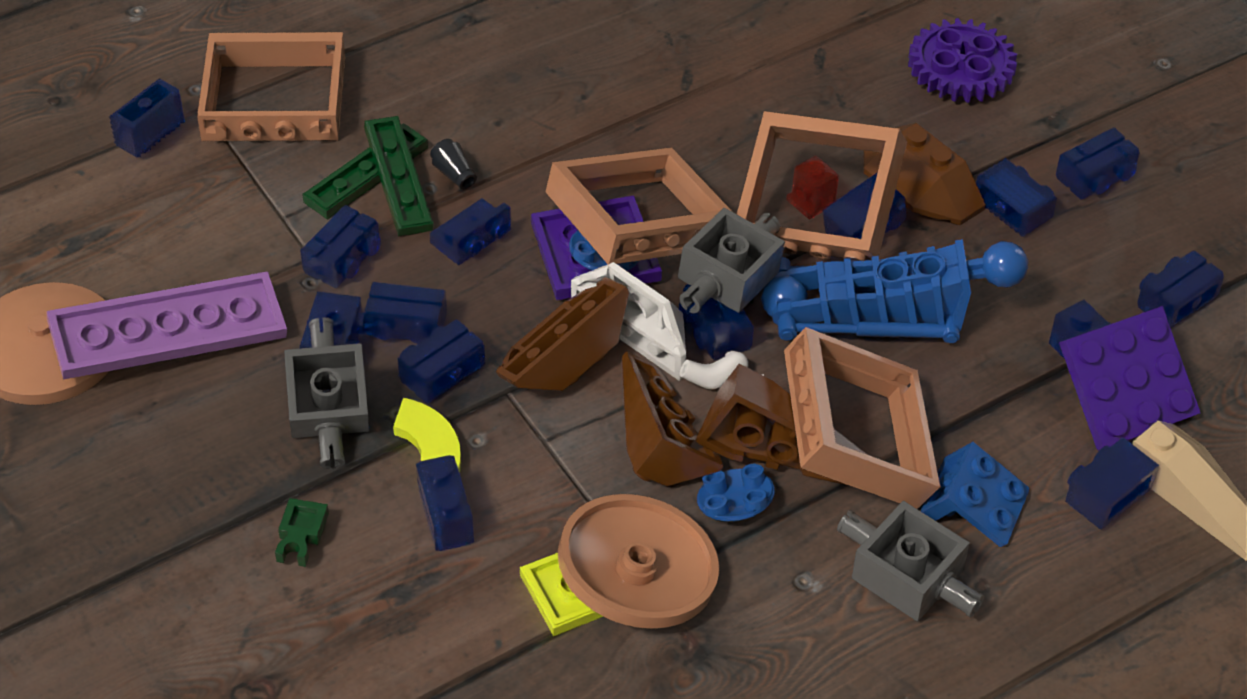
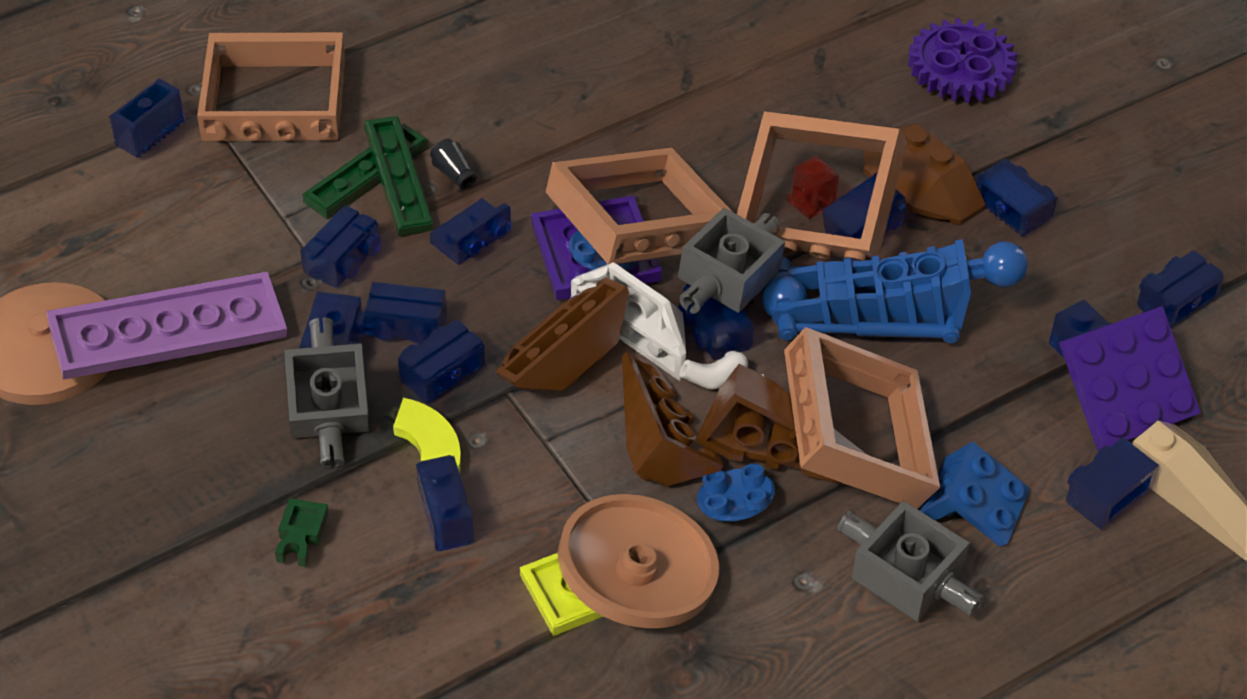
clear blue brick [1056,127,1140,200] -> none

